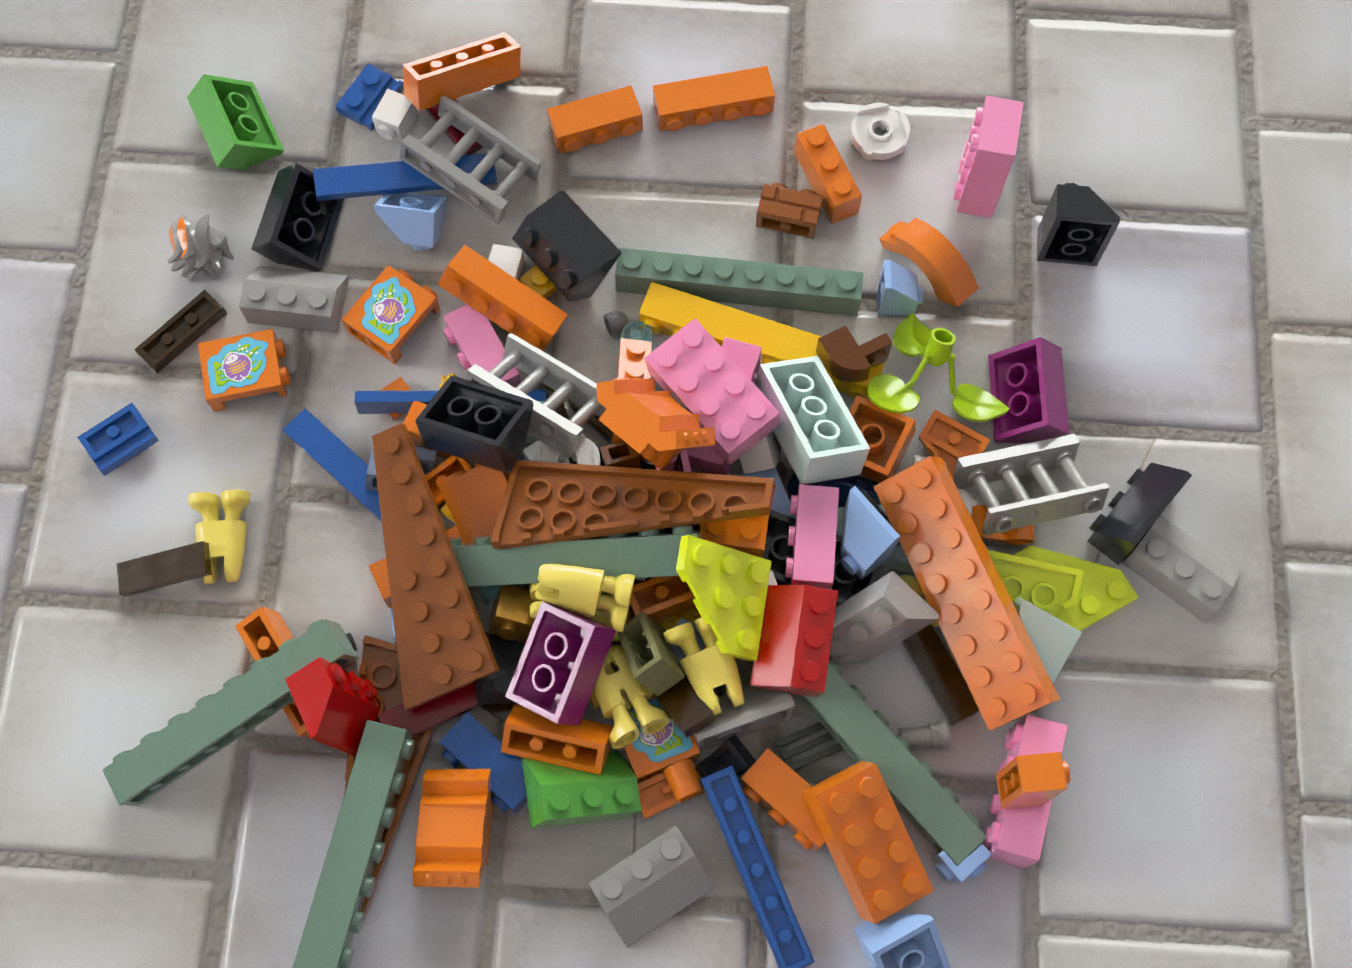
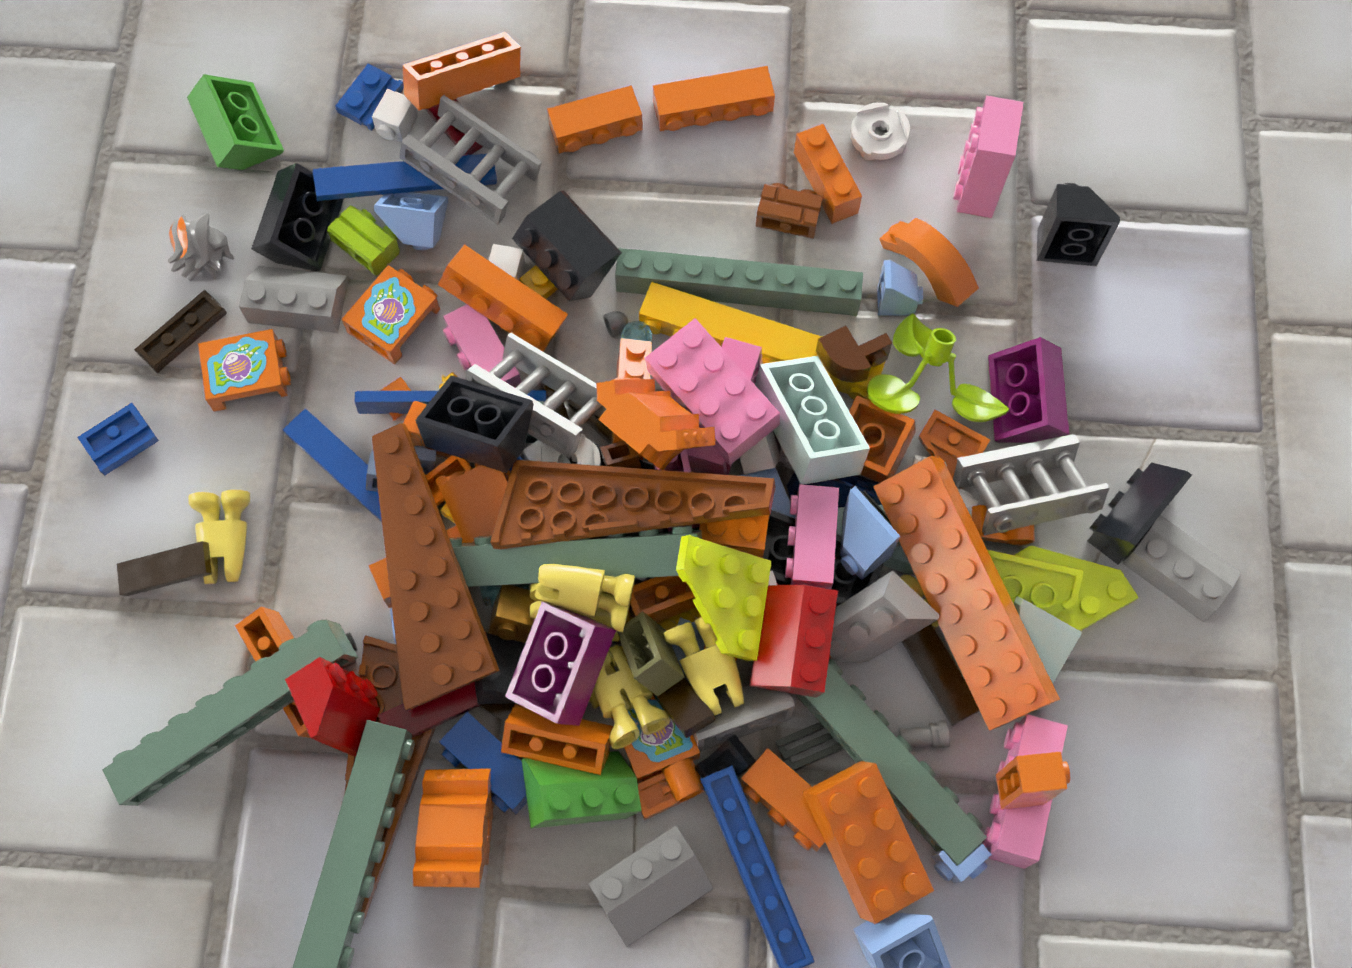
none -> lime brick [327,205,400,276]

